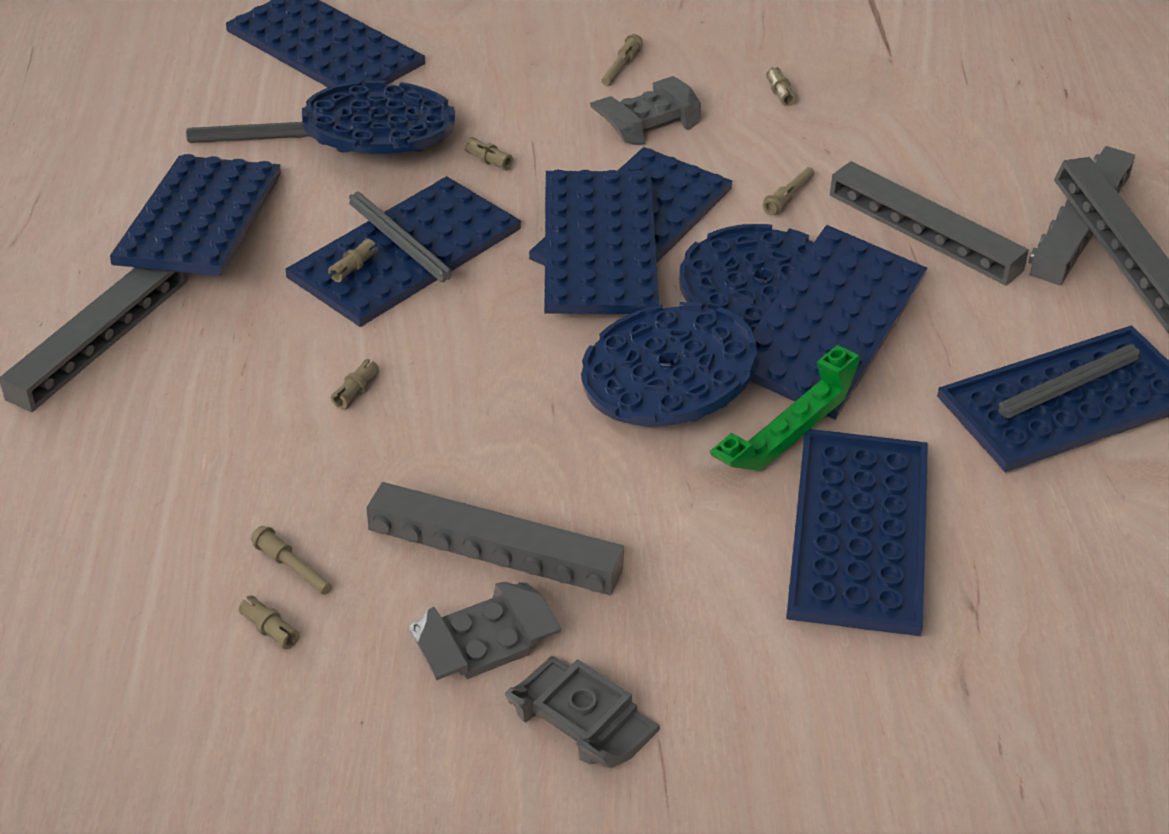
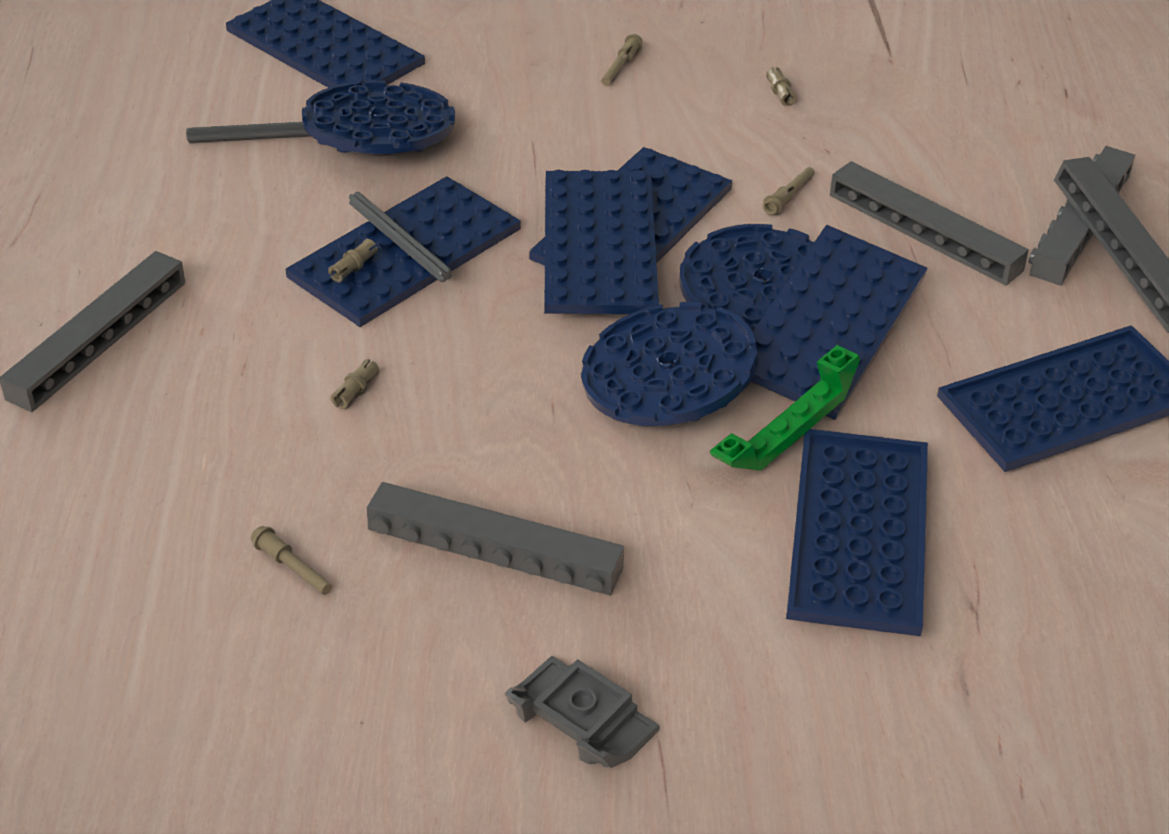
dark blue plate [110,154,281,276] -> none
dark tan pin [239,595,300,650] -> none
dark grey piece [409,582,561,681] -> none
dark tan pin [465,137,513,171] -> none
dark grey piece [590,76,701,144] -> none
dark grey axle [998,344,1140,419] -> none

